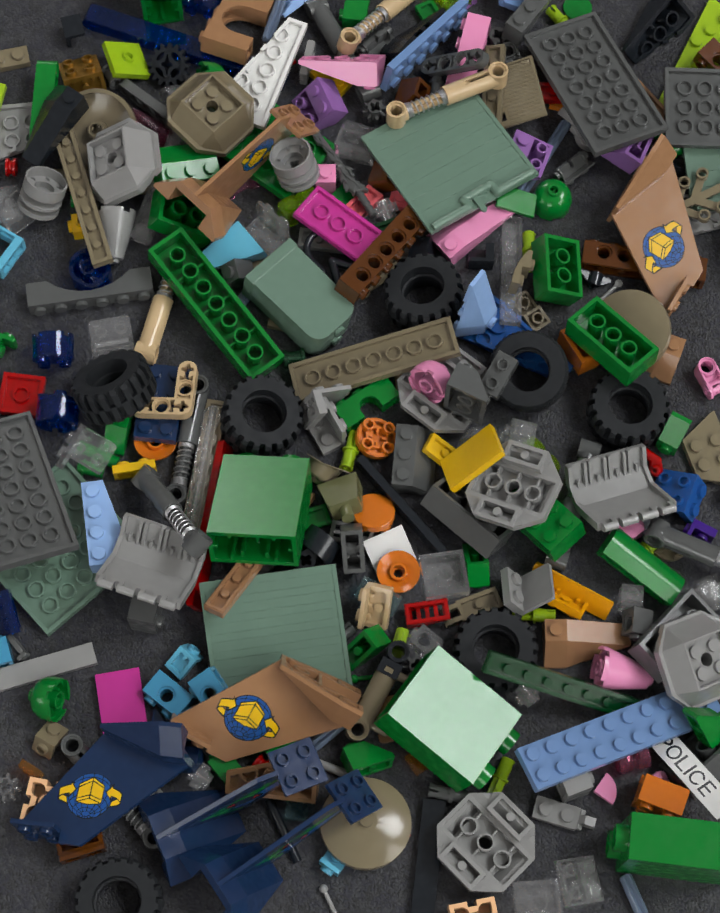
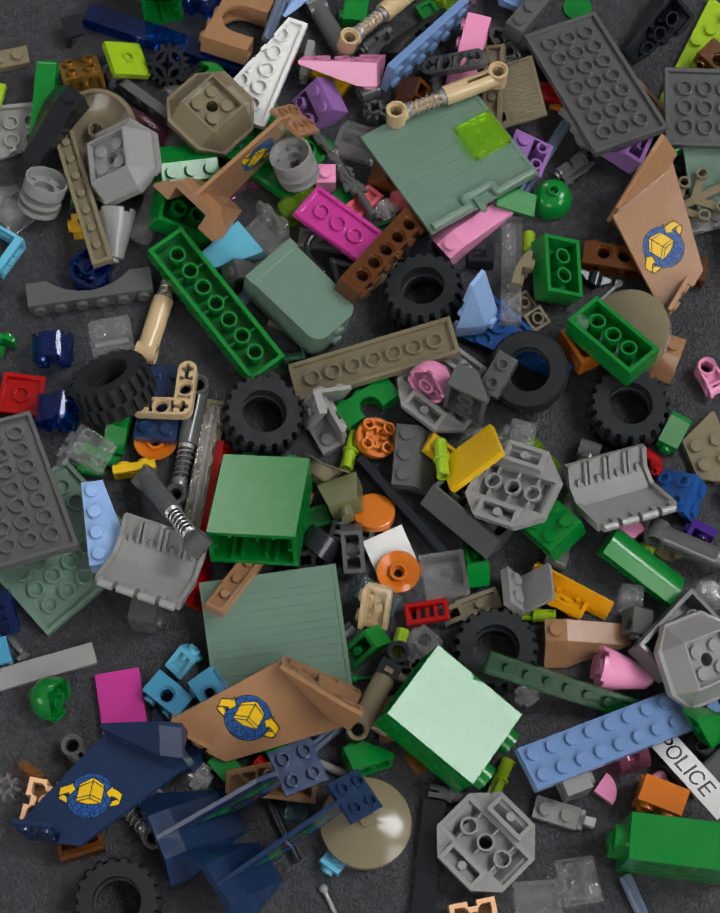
red bush [5,158,18,177] -> none
dark tan bracket [32,721,69,760] -> none
lime pin [545,4,568,24] -> none
none -> lime pin [433,438,450,481]
none -> clear neon green tile [455,110,511,161]

